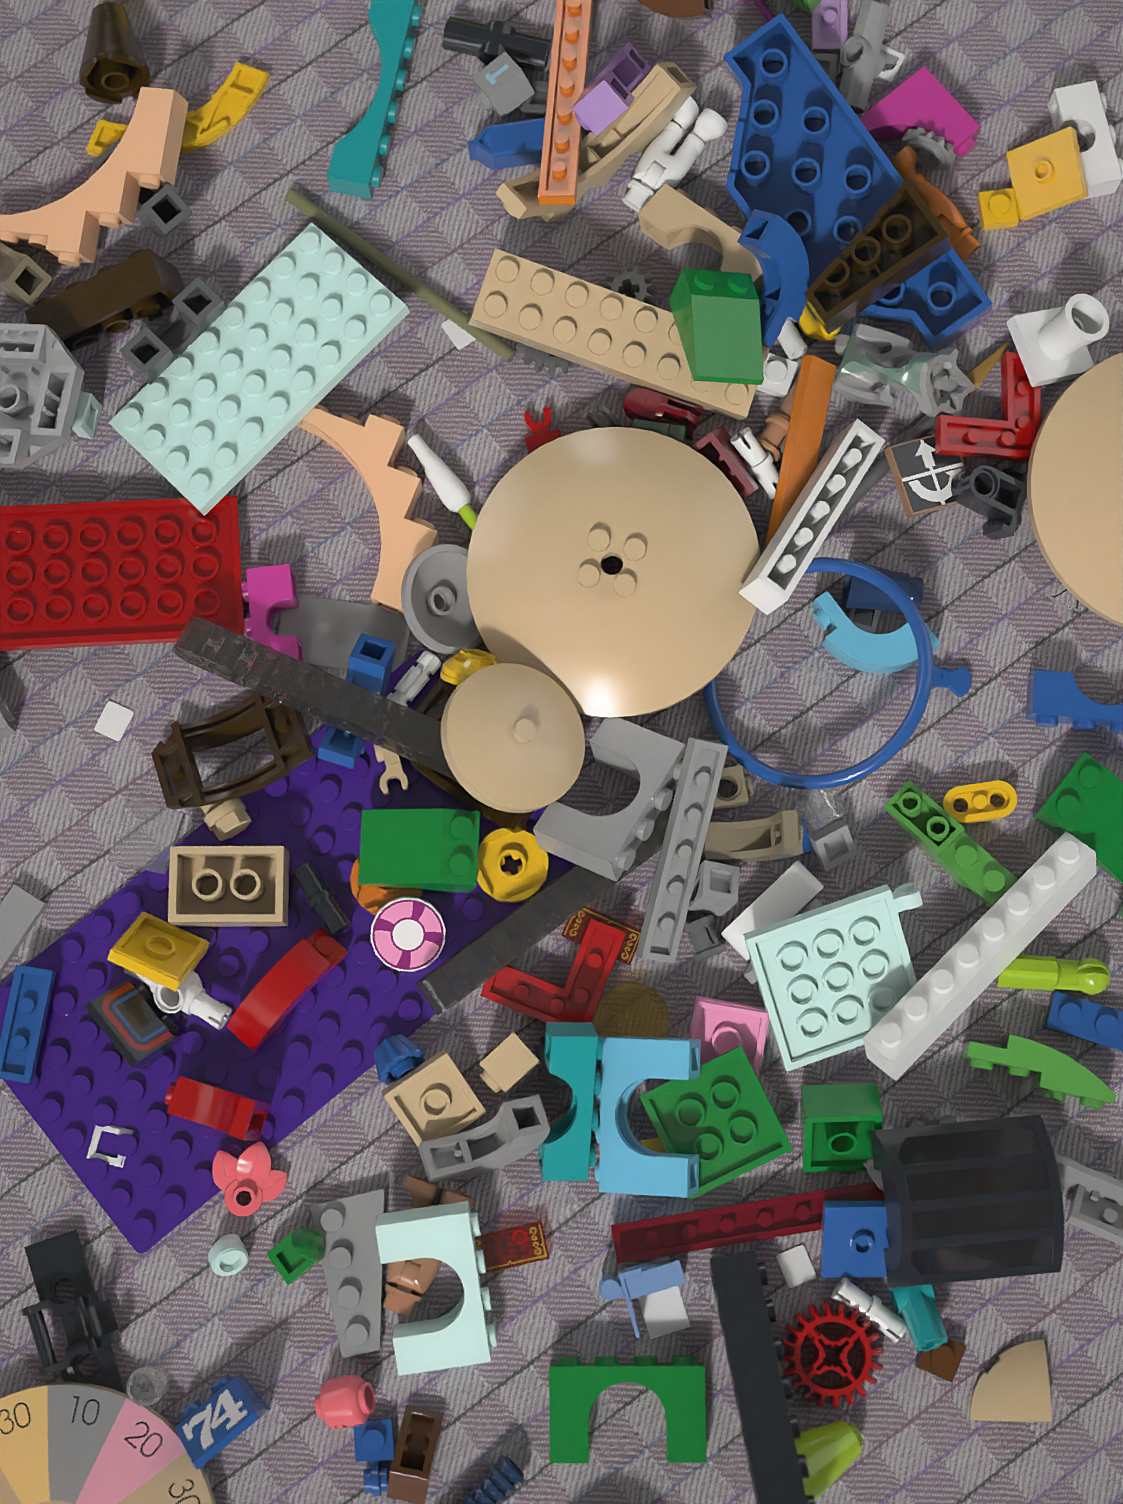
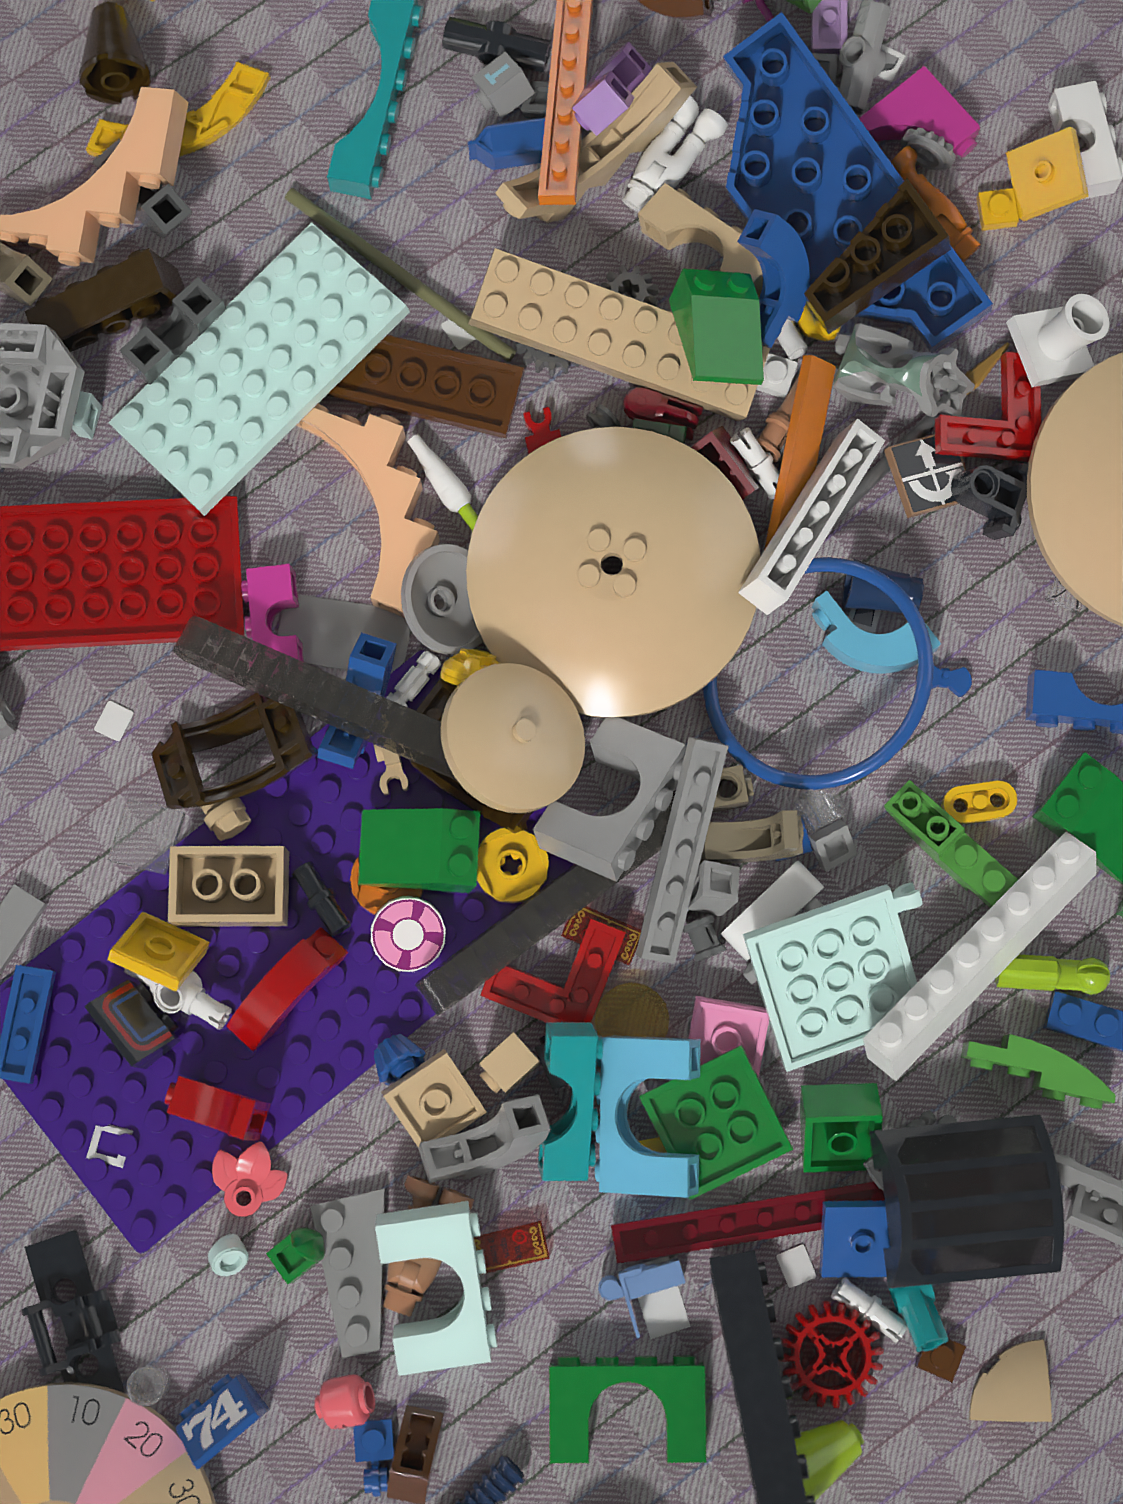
none -> reddish brown plate [326,335,524,439]

